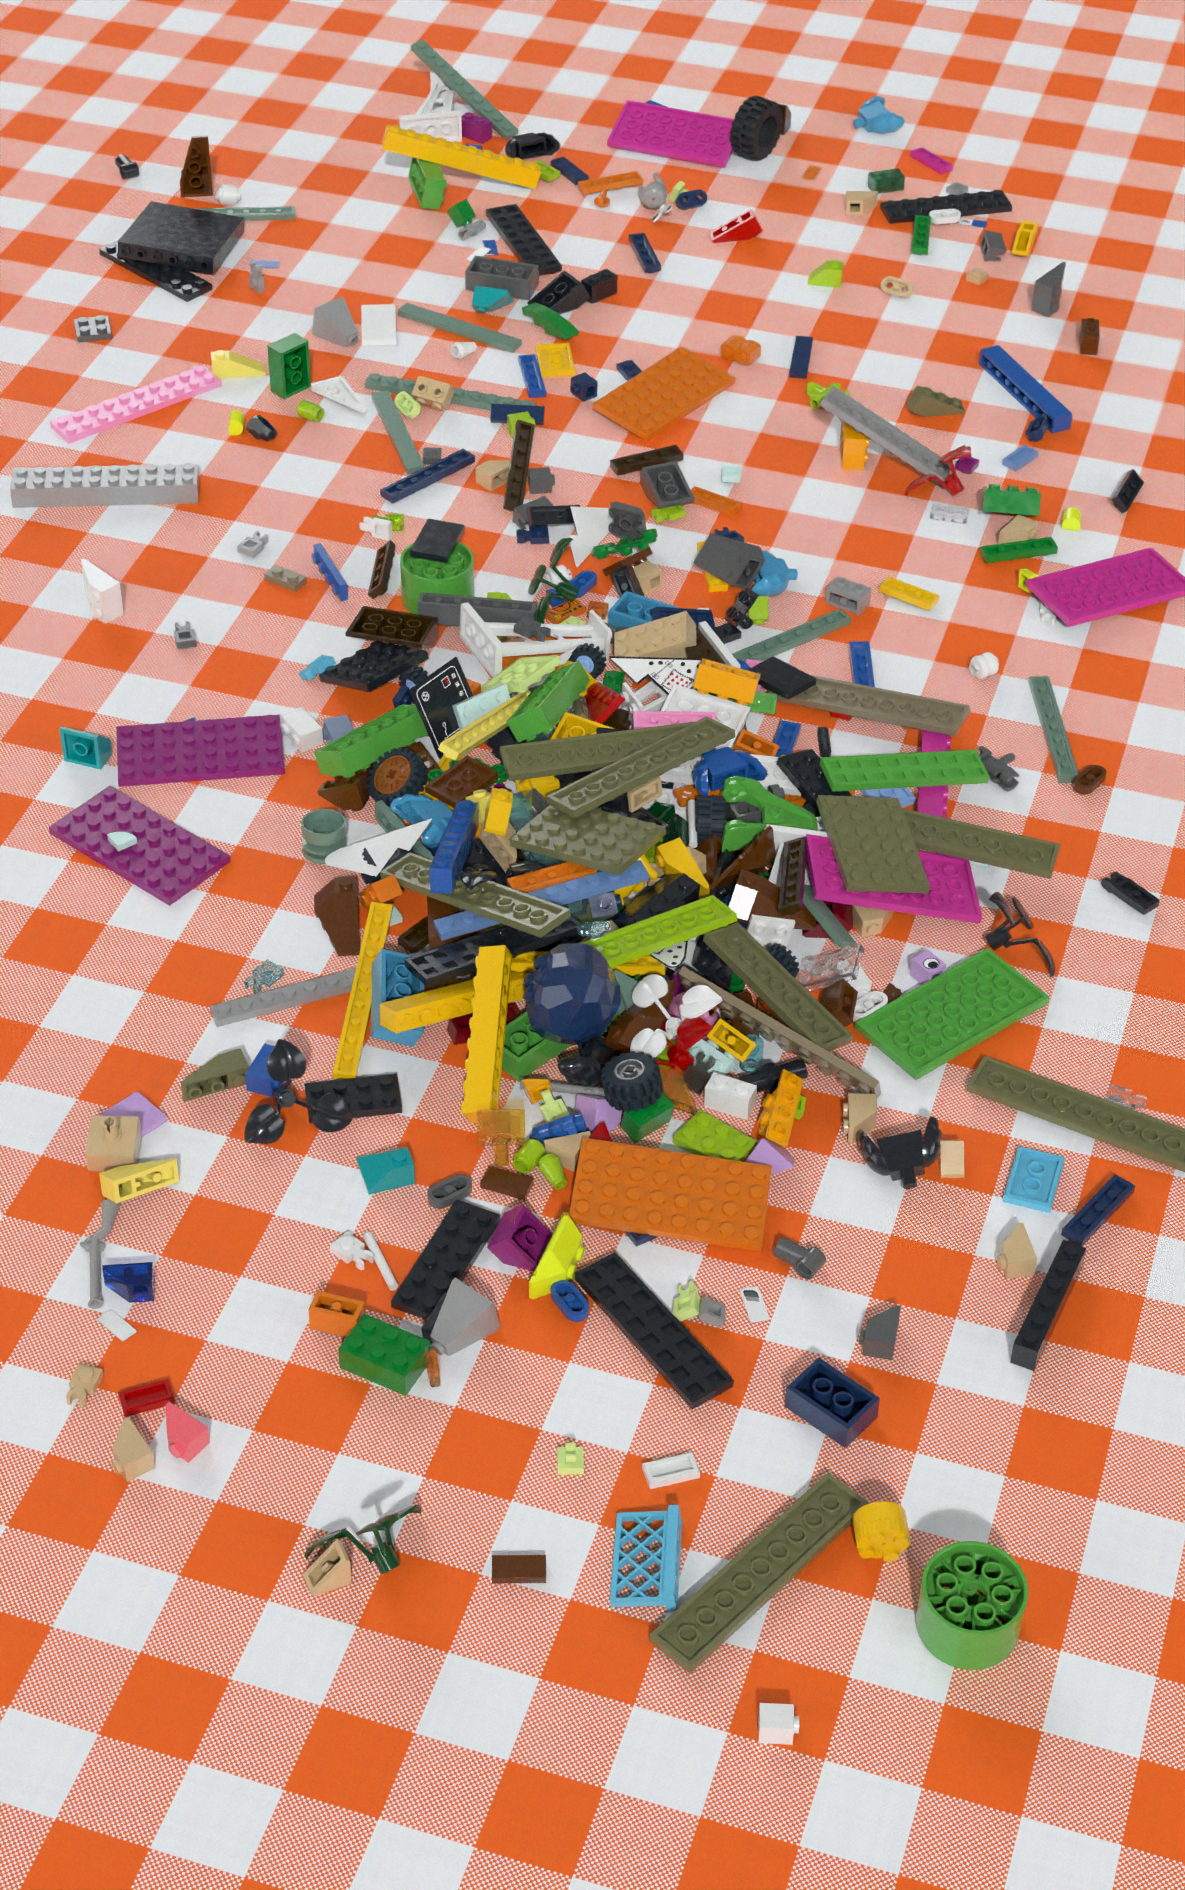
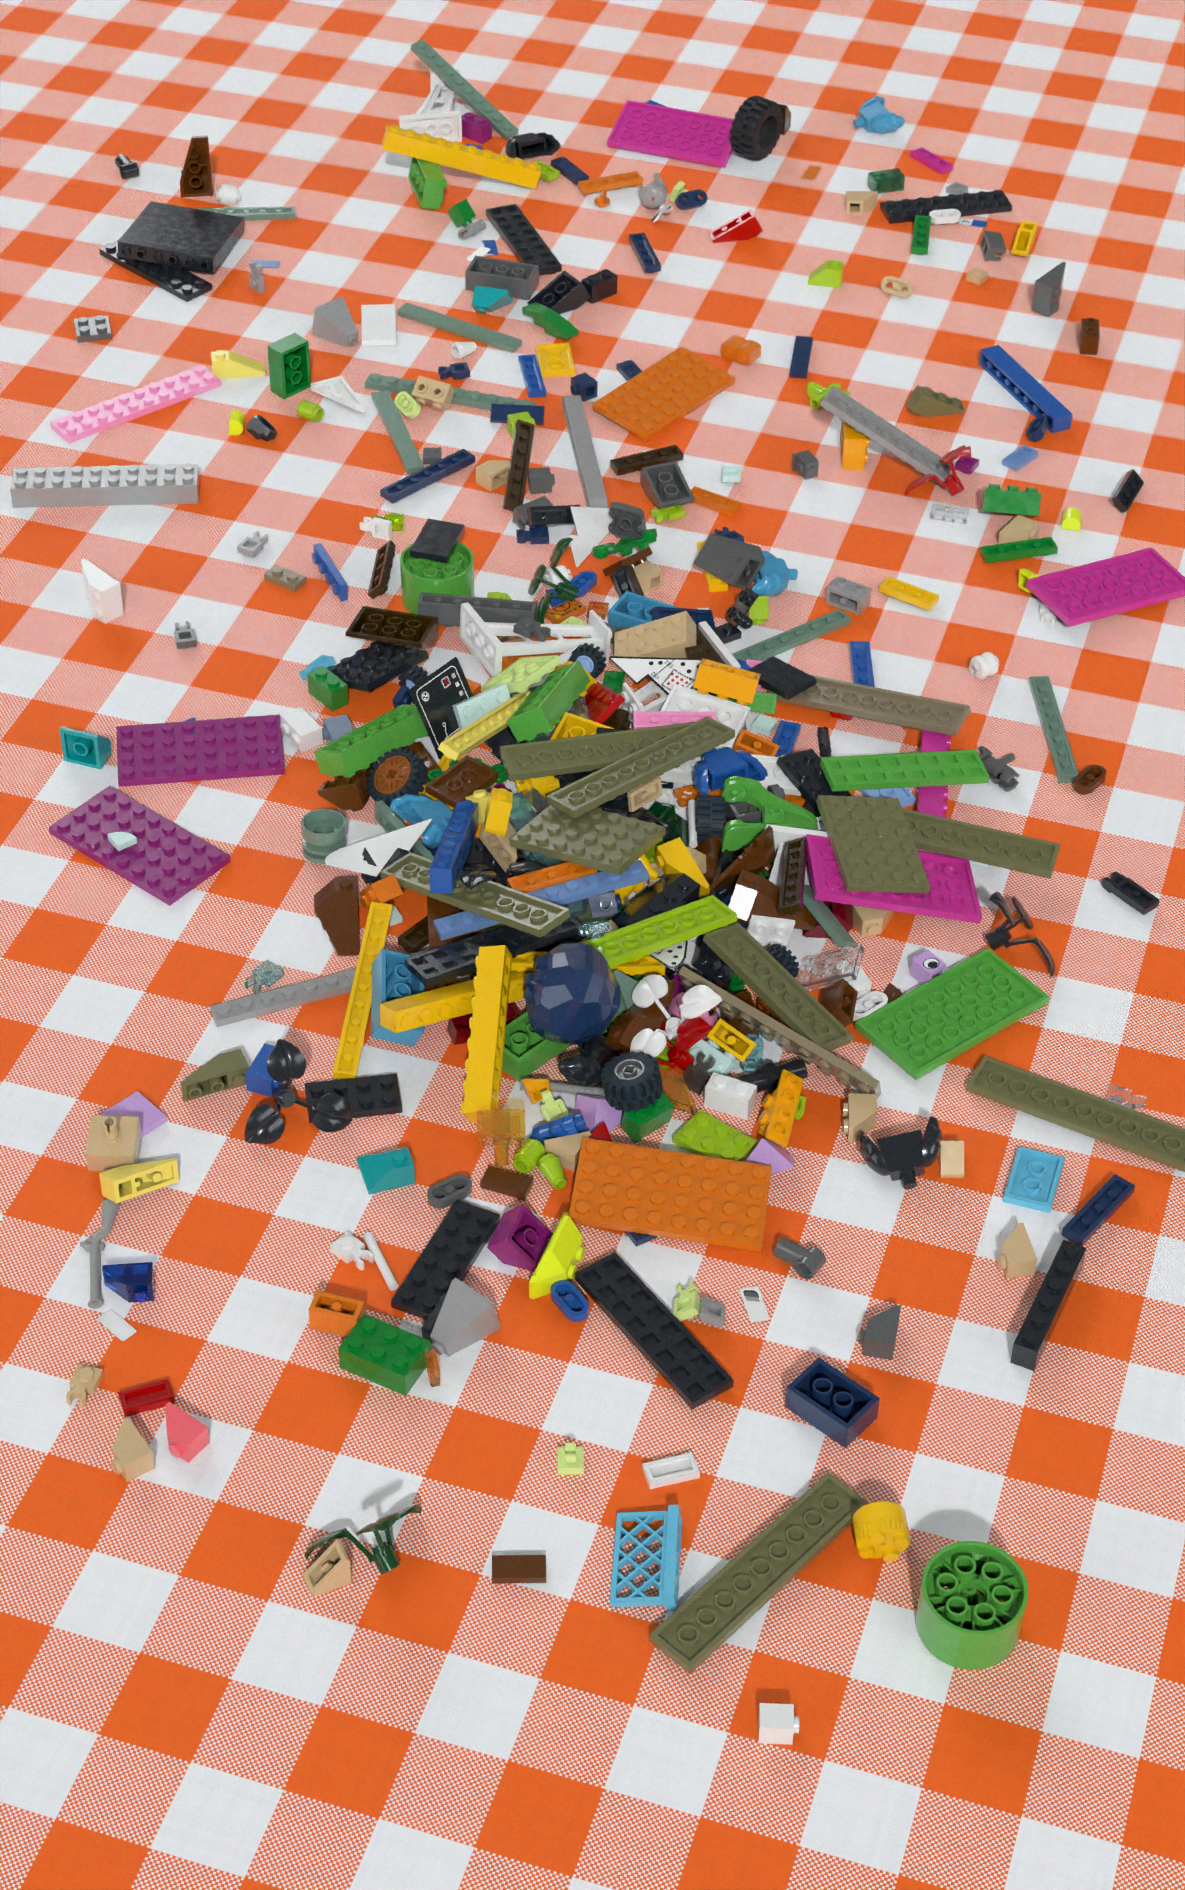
none -> green brick [307,666,349,712]
none -> dark blue plate [438,362,470,379]
none -> light grey beam [562,395,607,508]
none -> light aqua tile [751,714,778,736]
none -> dark grey brick [791,450,819,480]

